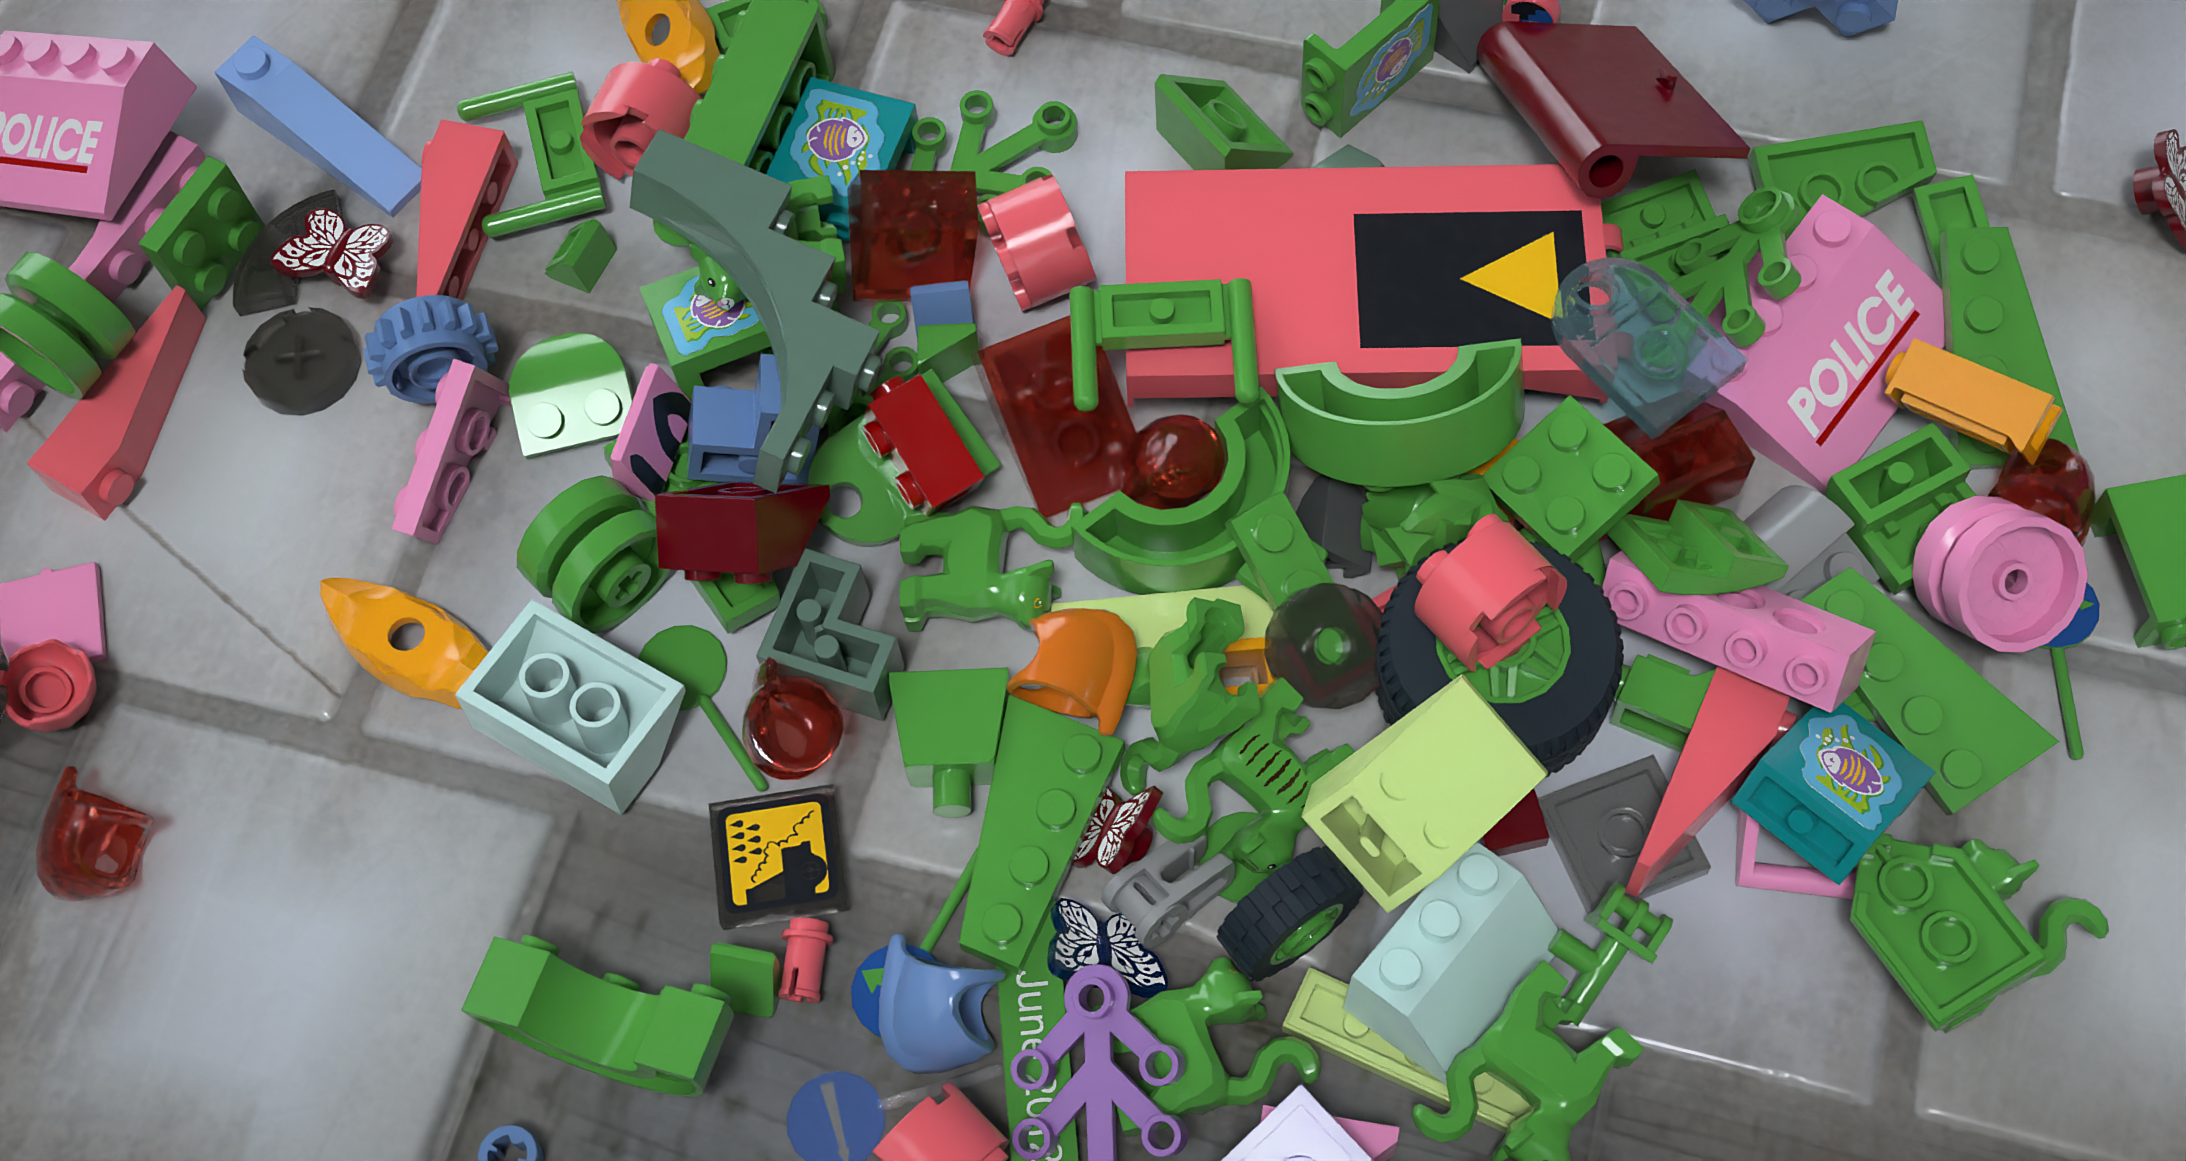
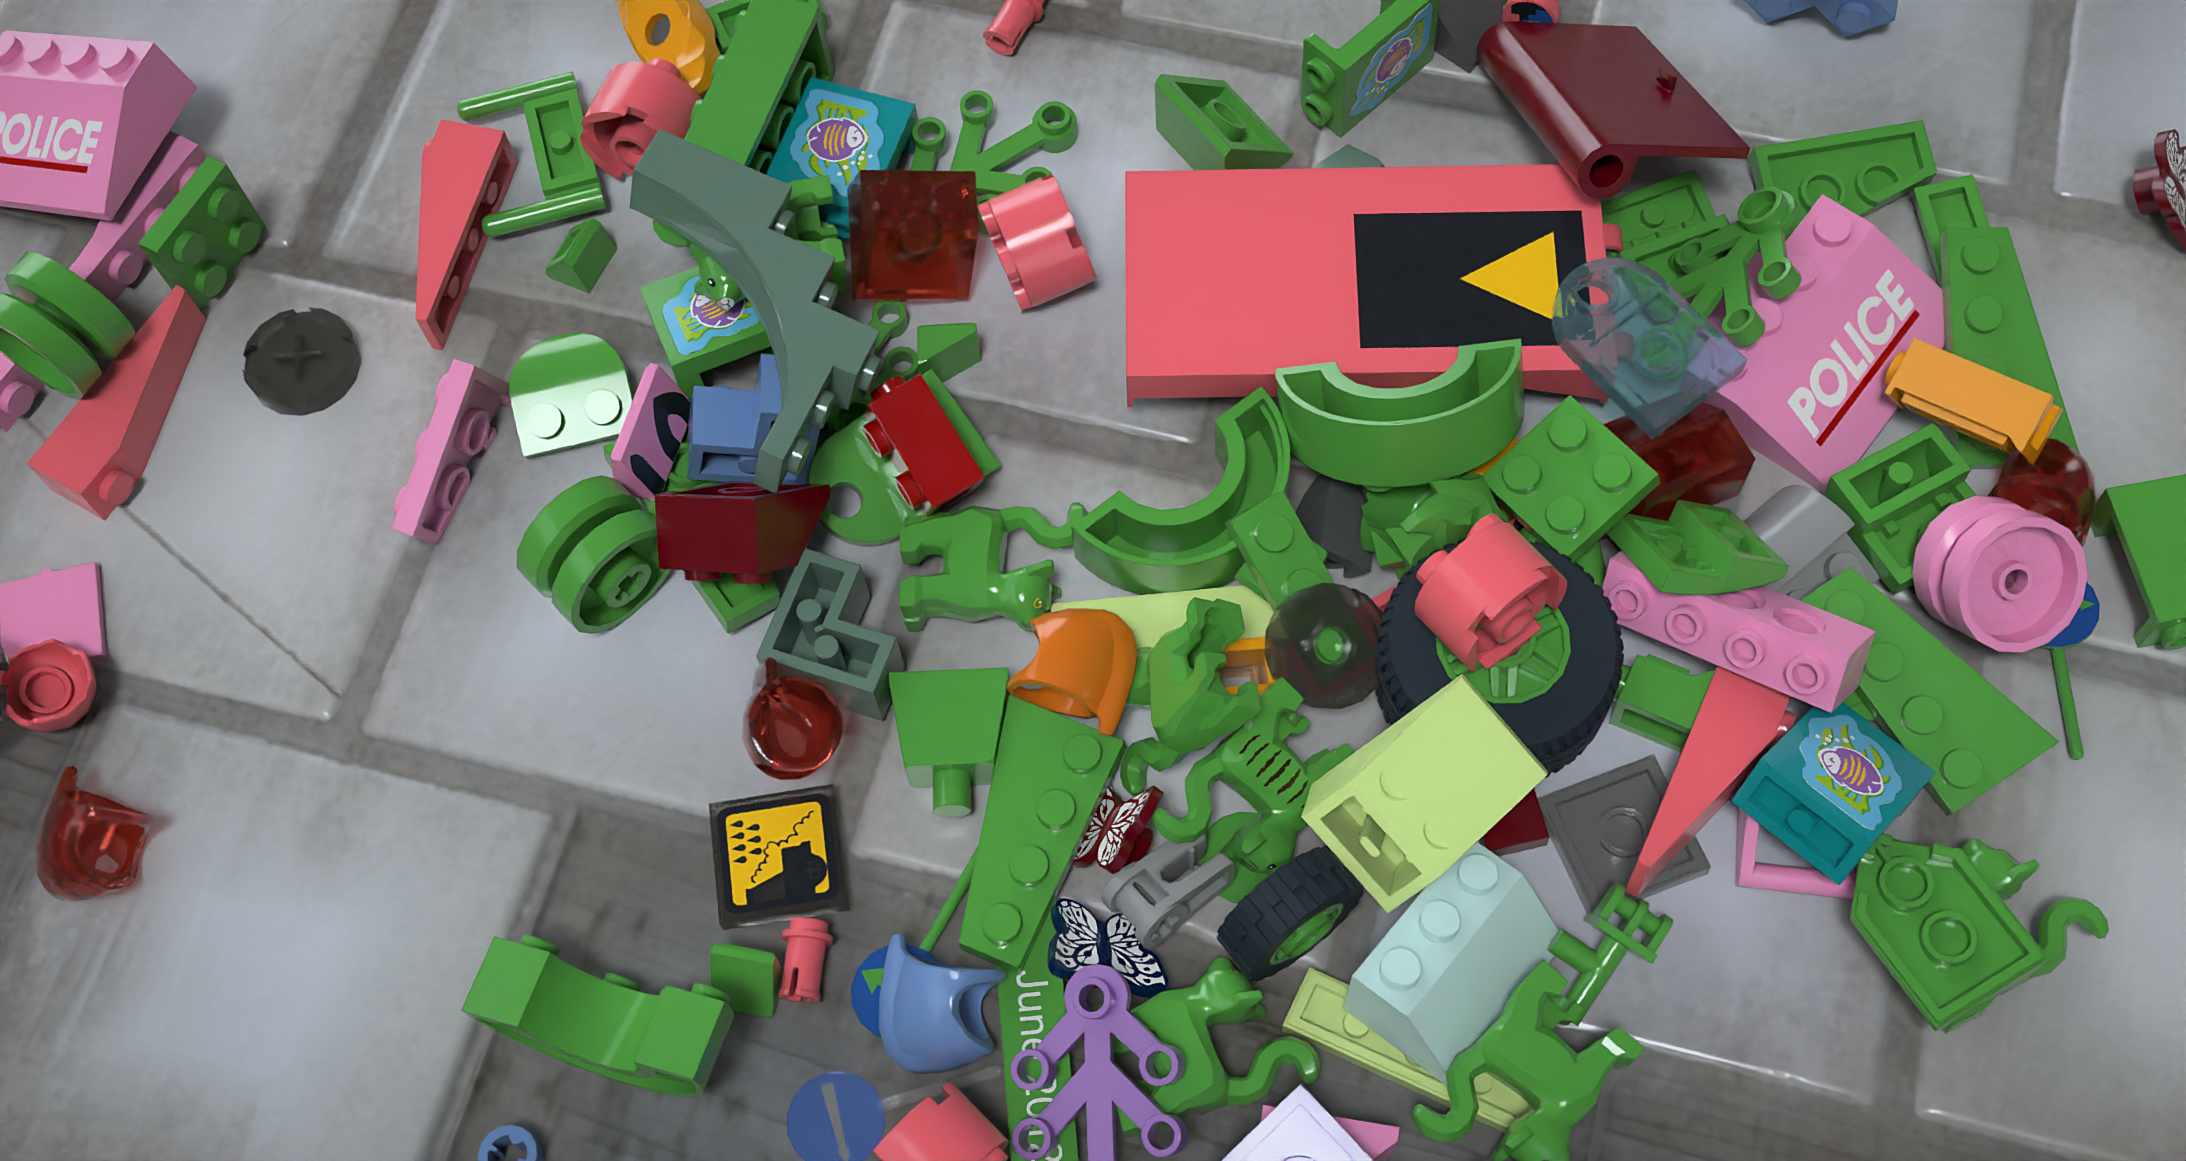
light blue slope [214,35,422,218] -> none
clear smoke tile [233,189,343,316] -> none
dark red animal [270,208,393,299] -> none
light orange piece [320,577,489,709] -> none
medium blue gear [363,295,498,403] -> none
light aqua slope [455,599,686,815] -> none
bright green piece [637,625,768,792] -> none
medium blue slope [910,280,974,336] -> none
clear red slope [970,315,1153,518] -> none
bright green plate [1069,278,1260,412] -> none
clear red piece [1119,414,1224,510] -> none

